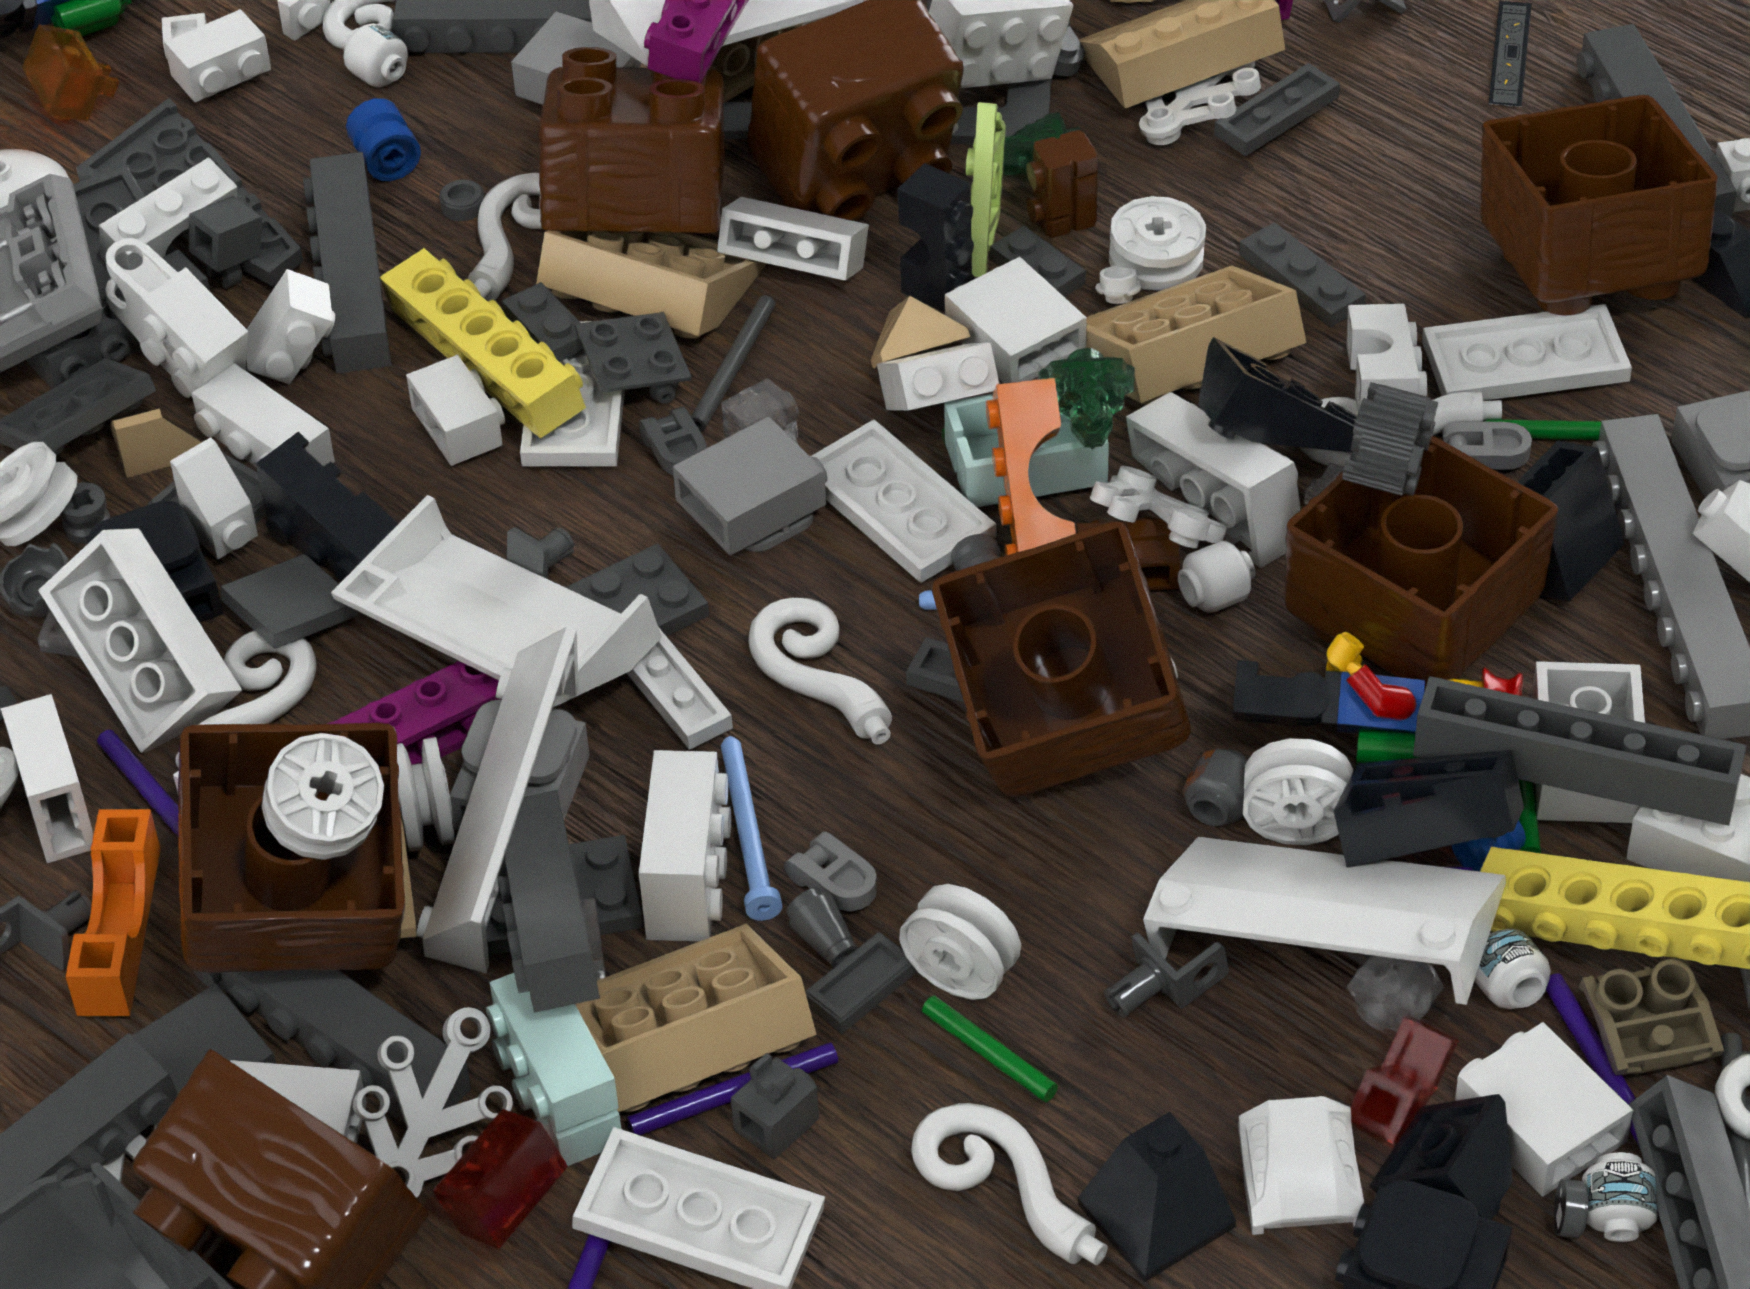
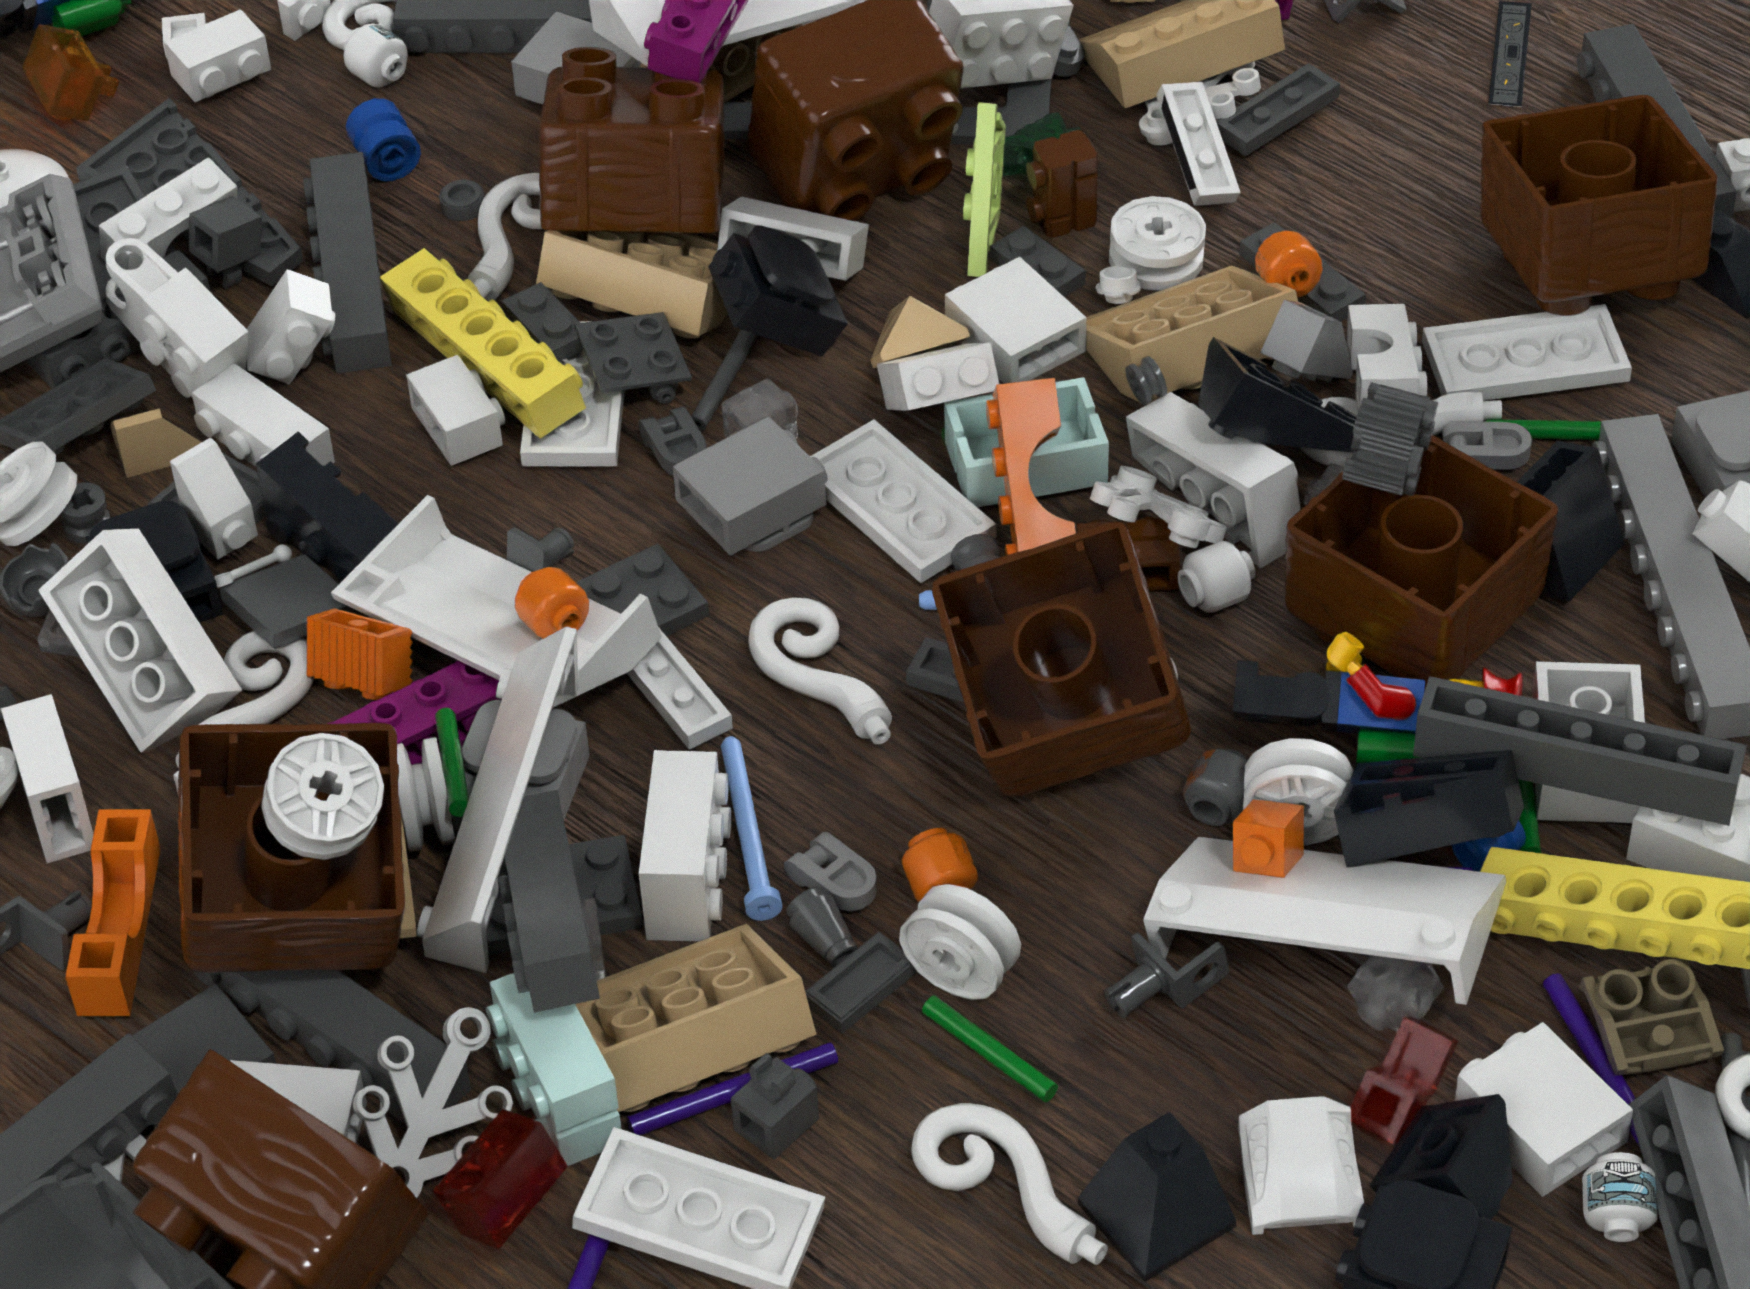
dark purple bar [97,730,179,838] -> none
black arch [898,163,974,313] -> none
clear green rock [1038,348,1135,449] -> none
white head [1474,928,1551,1009] -> none
dark grey tile [1554,1179,1588,1238] -> none
none -> white hinge [214,544,292,587]
none -> orange brick [307,608,413,700]
none -> green bar [435,708,469,817]
none -> orange head [515,567,589,639]
none -> black brick [708,225,848,357]
none -> orange head [901,828,978,902]
none -> dark grey bush [1125,356,1167,405]
none -> white plate [1156,82,1241,206]
none -> orange brick [1233,799,1304,878]
none -> orange head [1255,230,1323,298]
none -> light grey slope [1260,300,1353,383]

